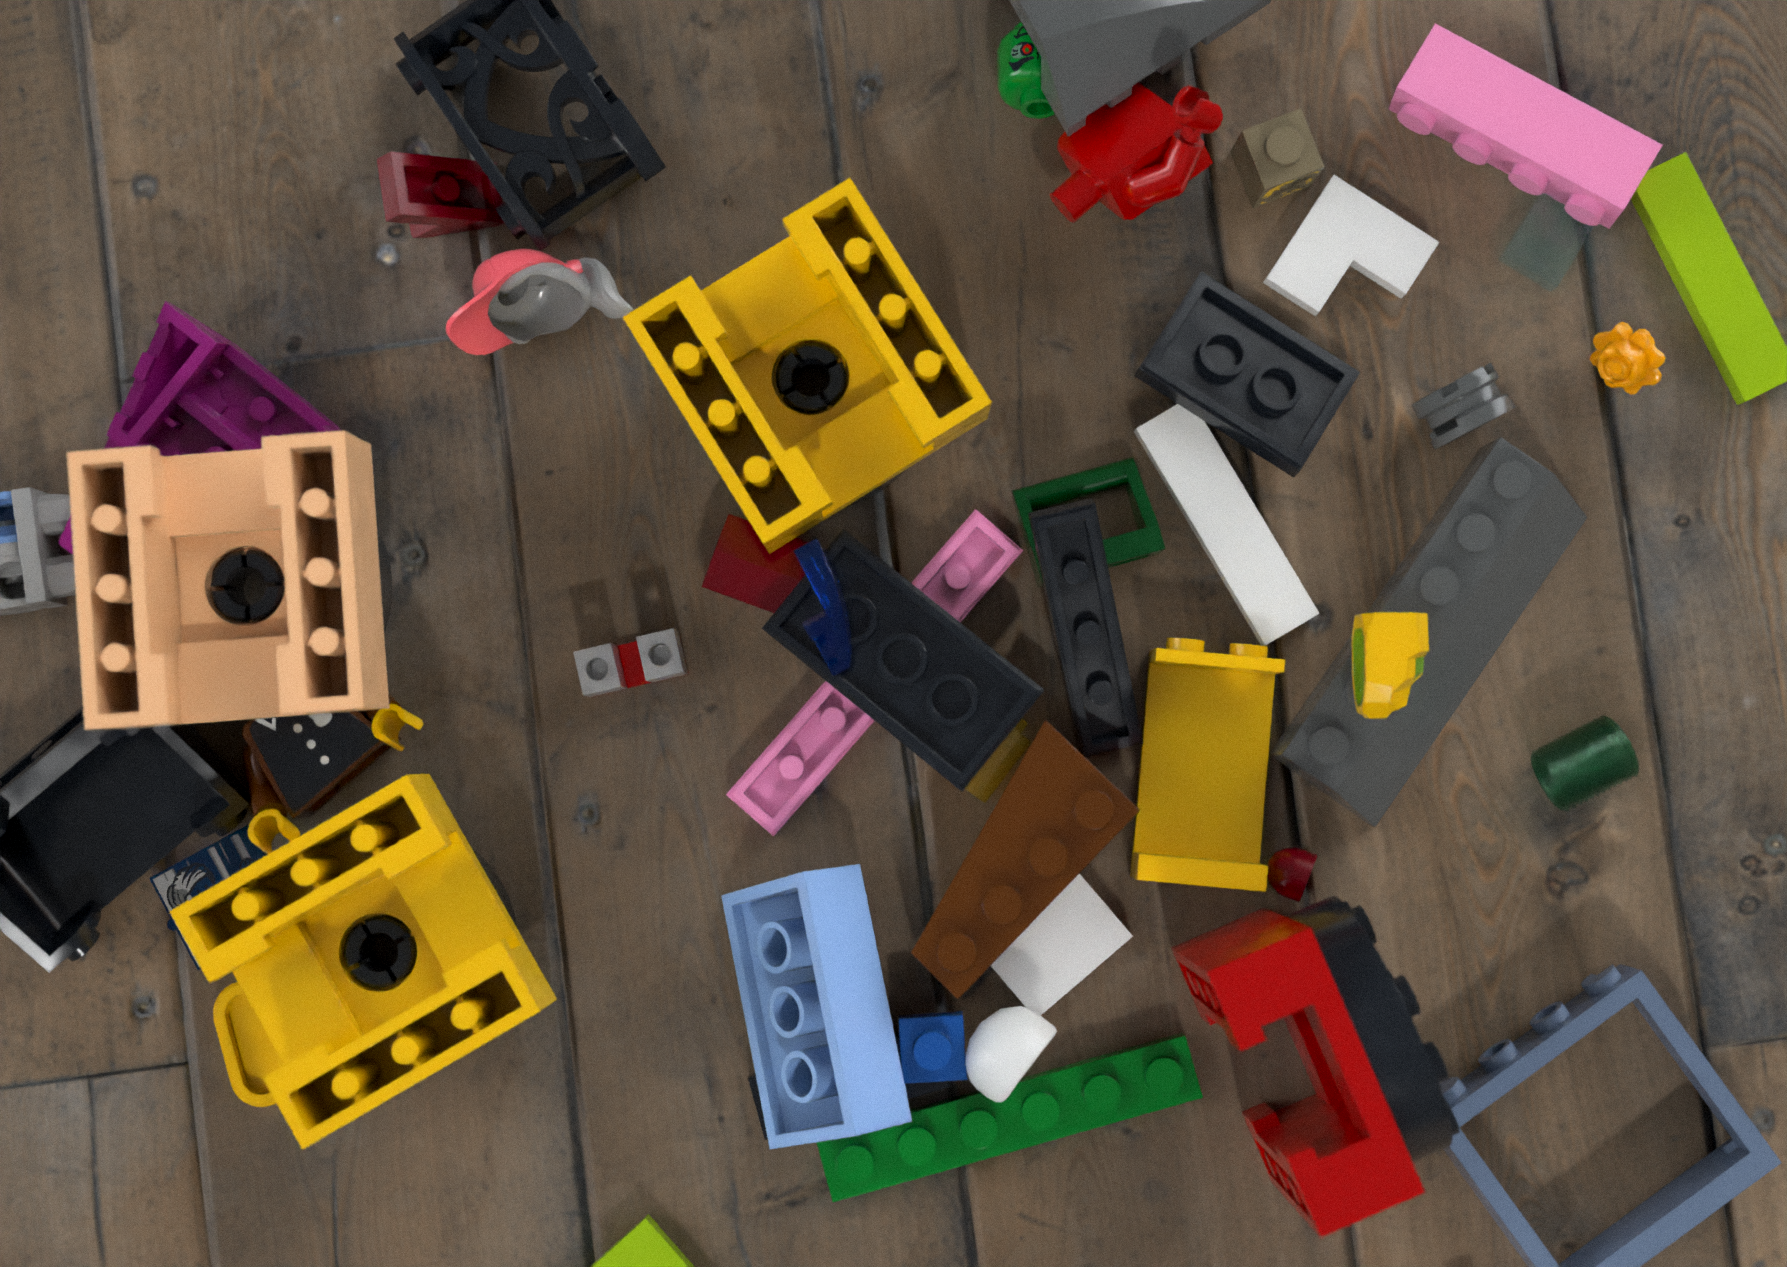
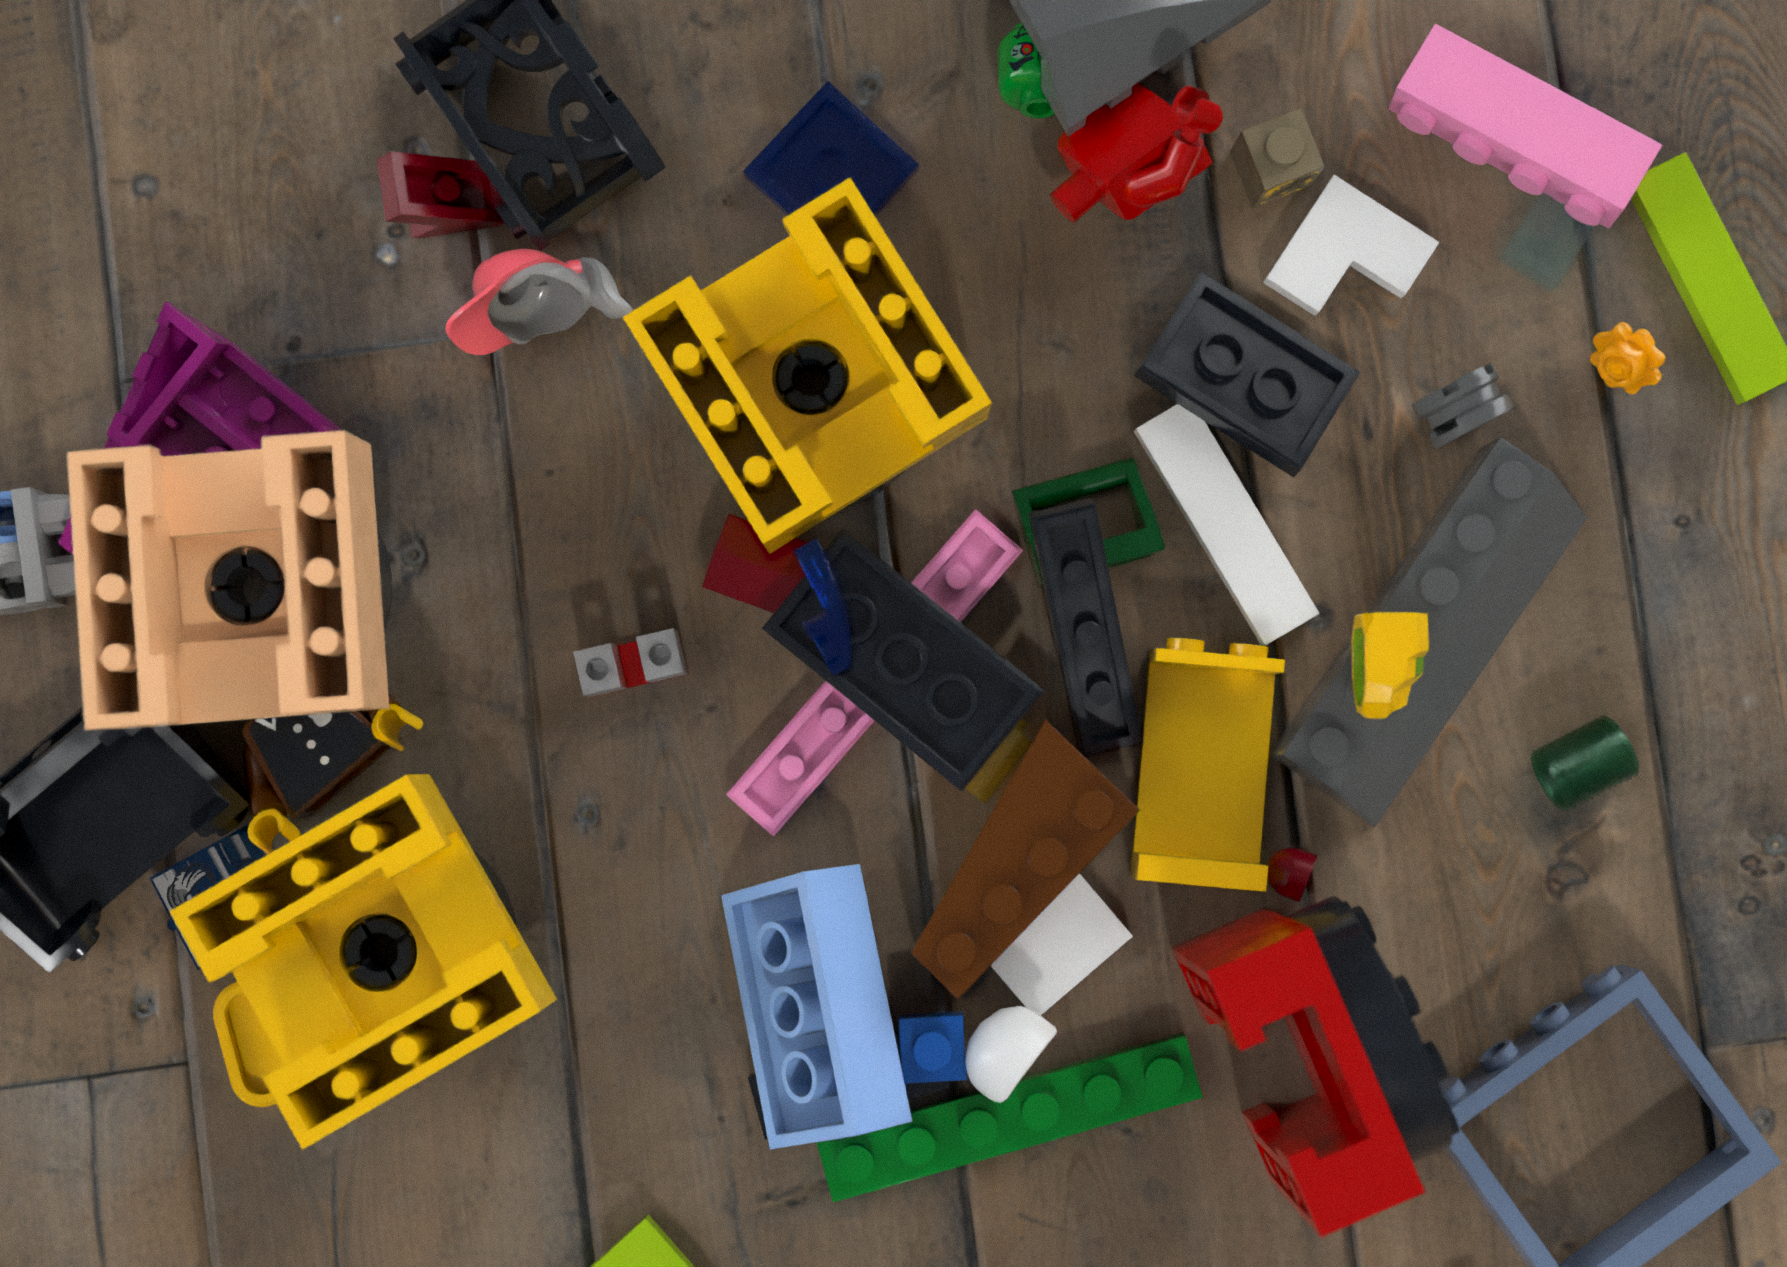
none -> clear blue tile [743,81,919,217]

